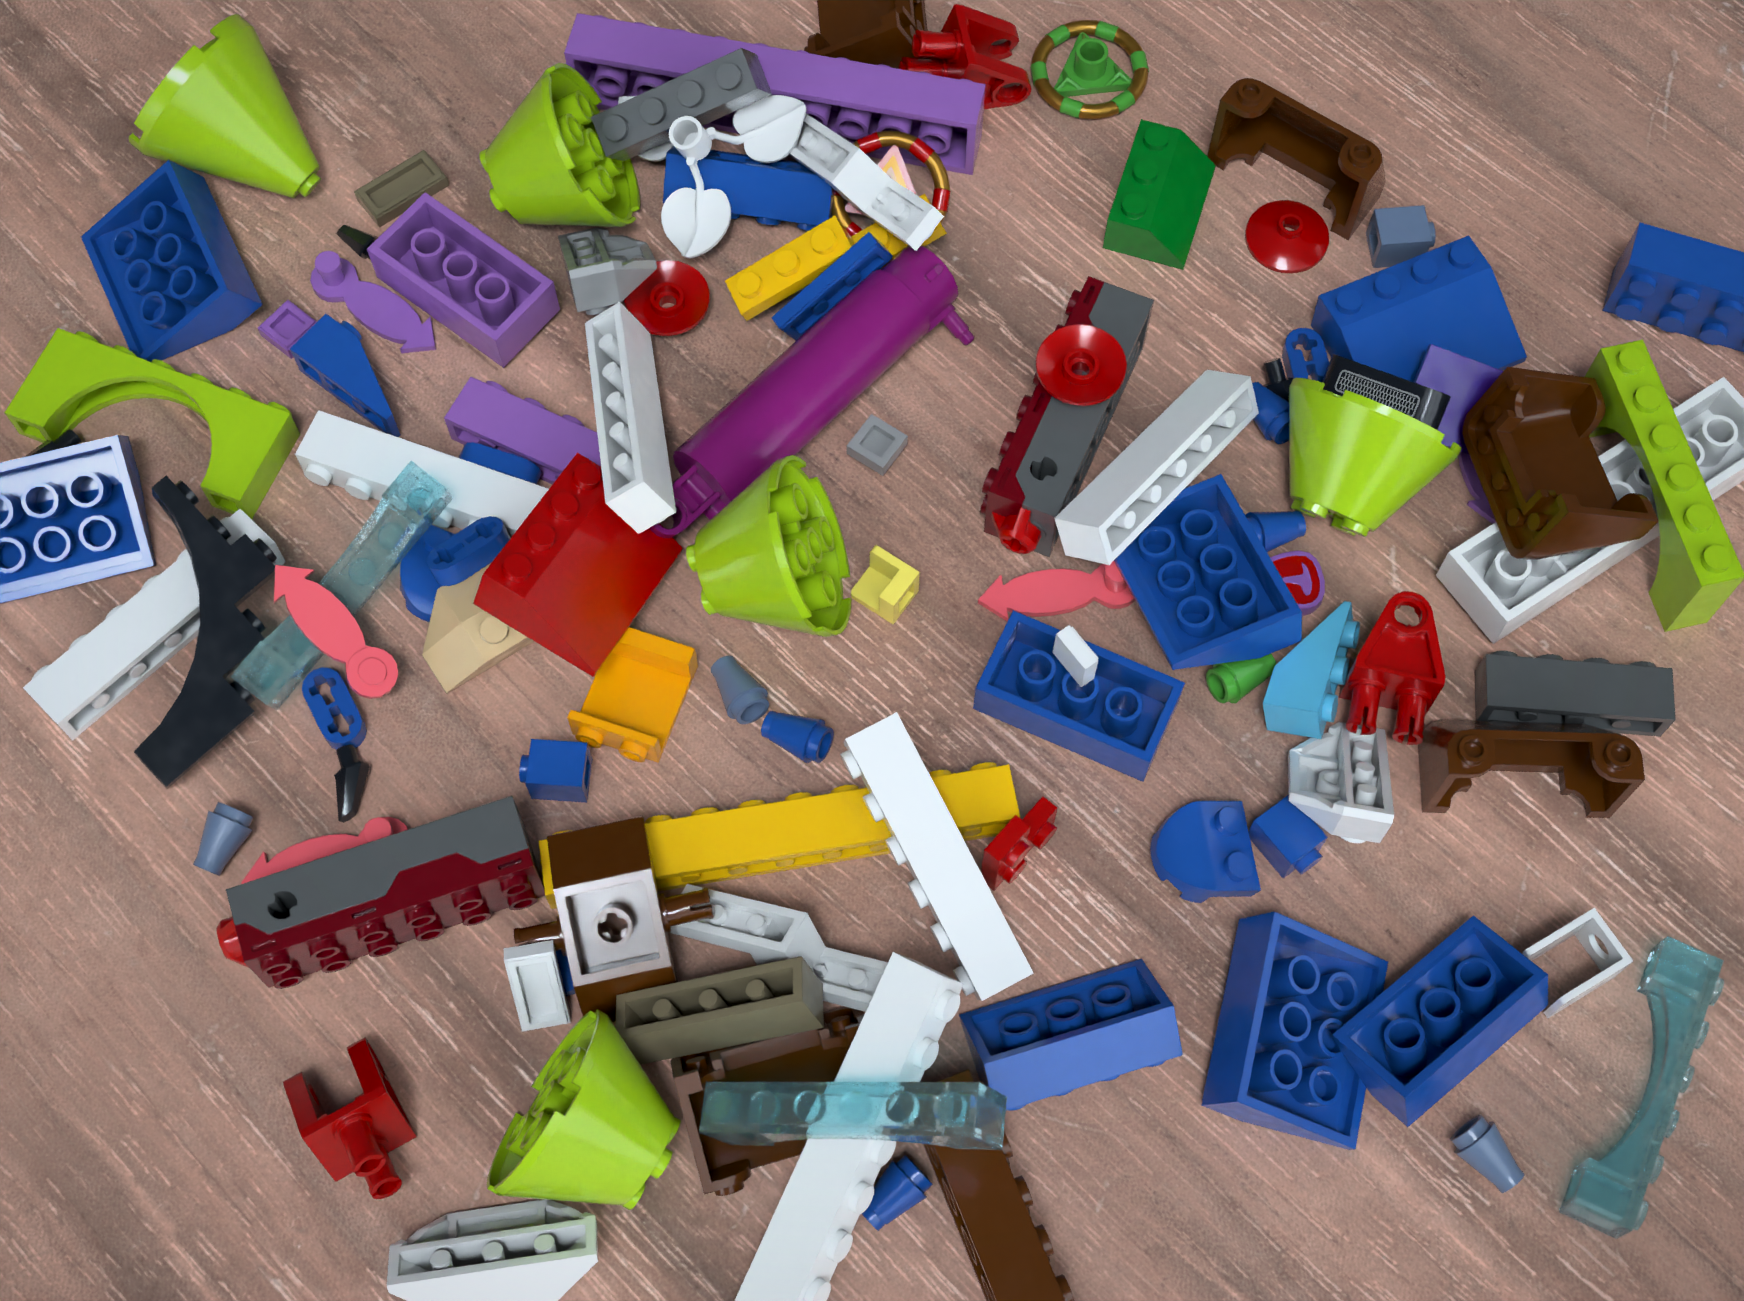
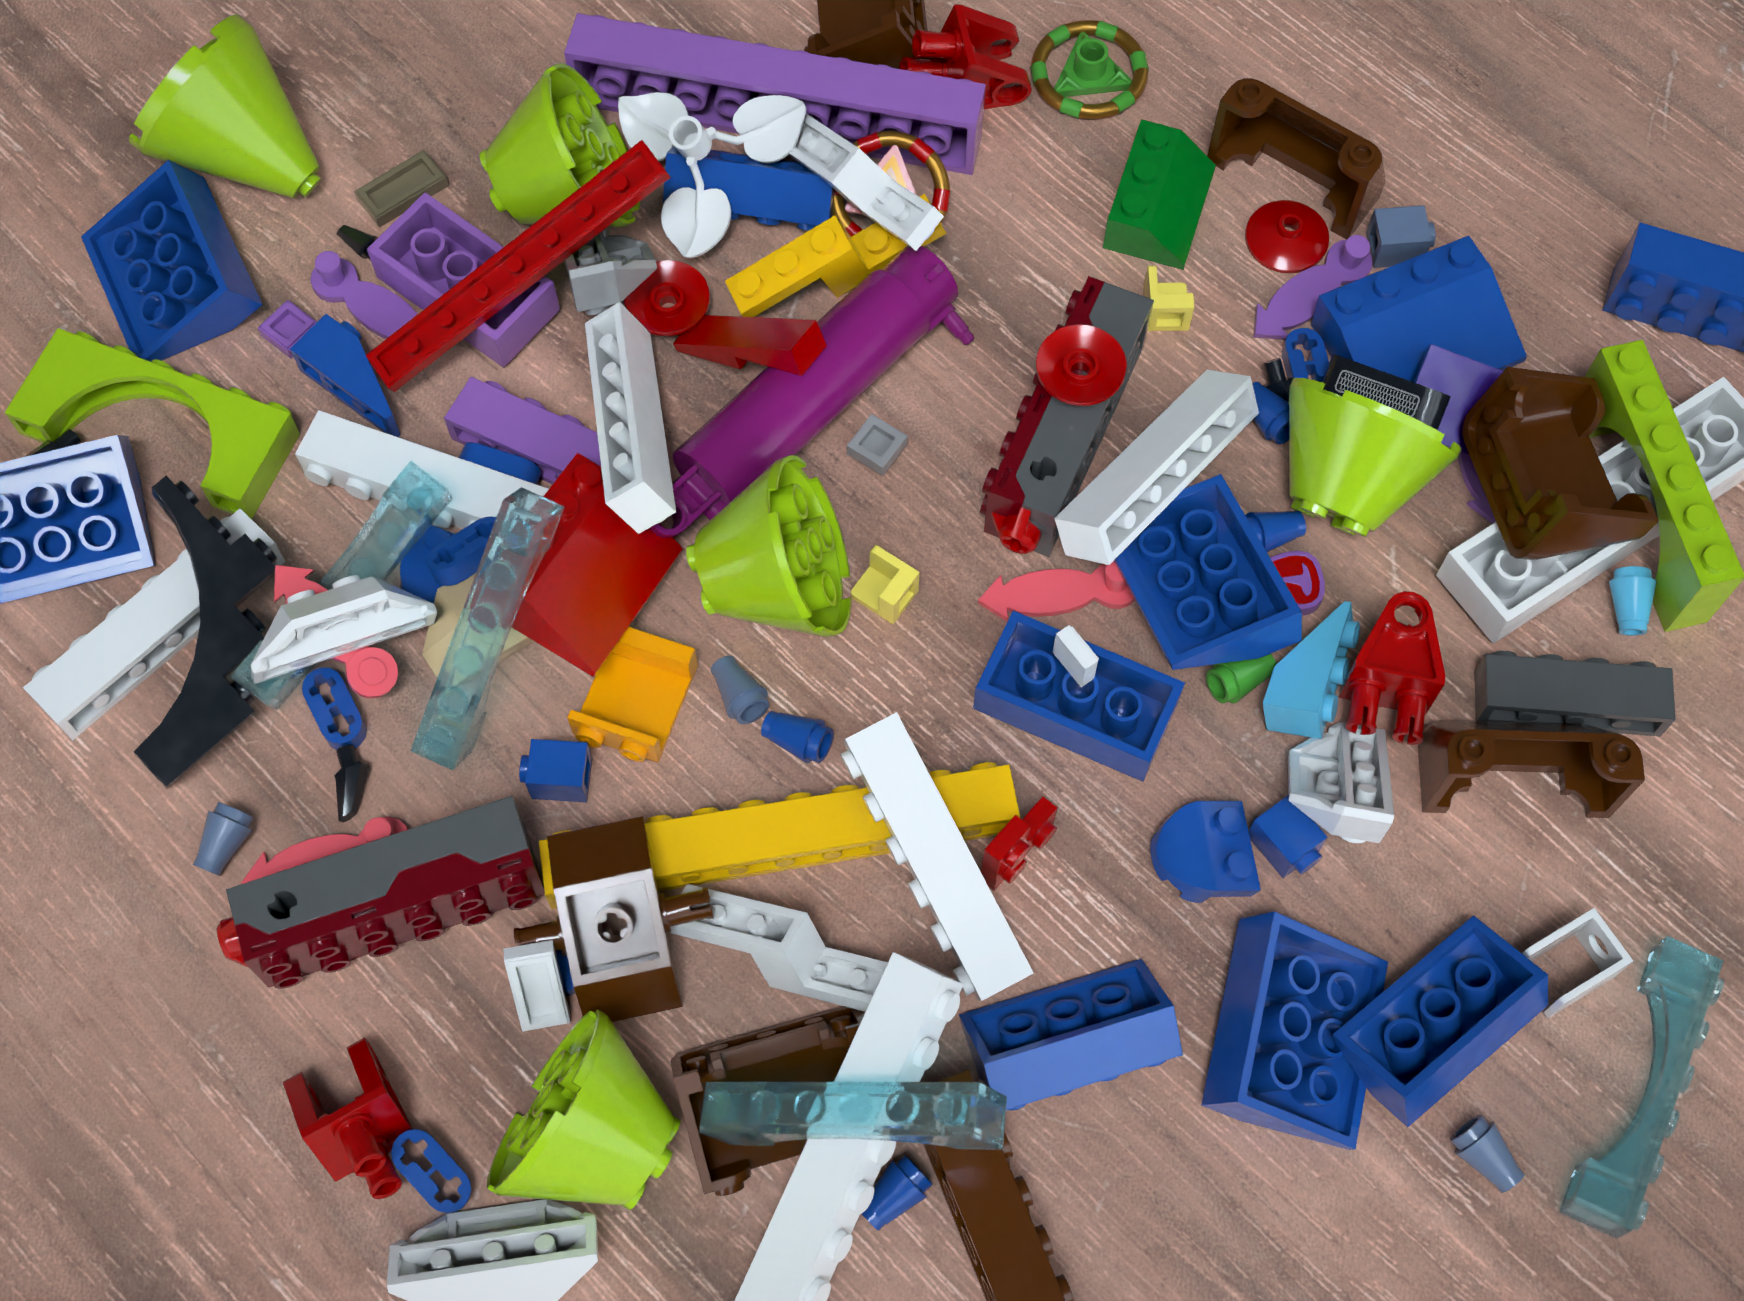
dark grey brick [591,48,772,161] -> none
dark tan brick [615,956,824,1065] -> none
blue tile [771,232,893,340] -> none
none -> white wedge [251,575,437,684]
none -> red tile [365,140,671,392]
none -> blue beam [391,1129,472,1213]
none -> clear light blue arch [410,487,565,771]
none -> red slope [673,315,827,376]
none -> light yellow panel [1143,266,1194,331]
none -> medium lavender brick [1253,235,1373,340]
none -> medium azure cone [1609,566,1657,636]

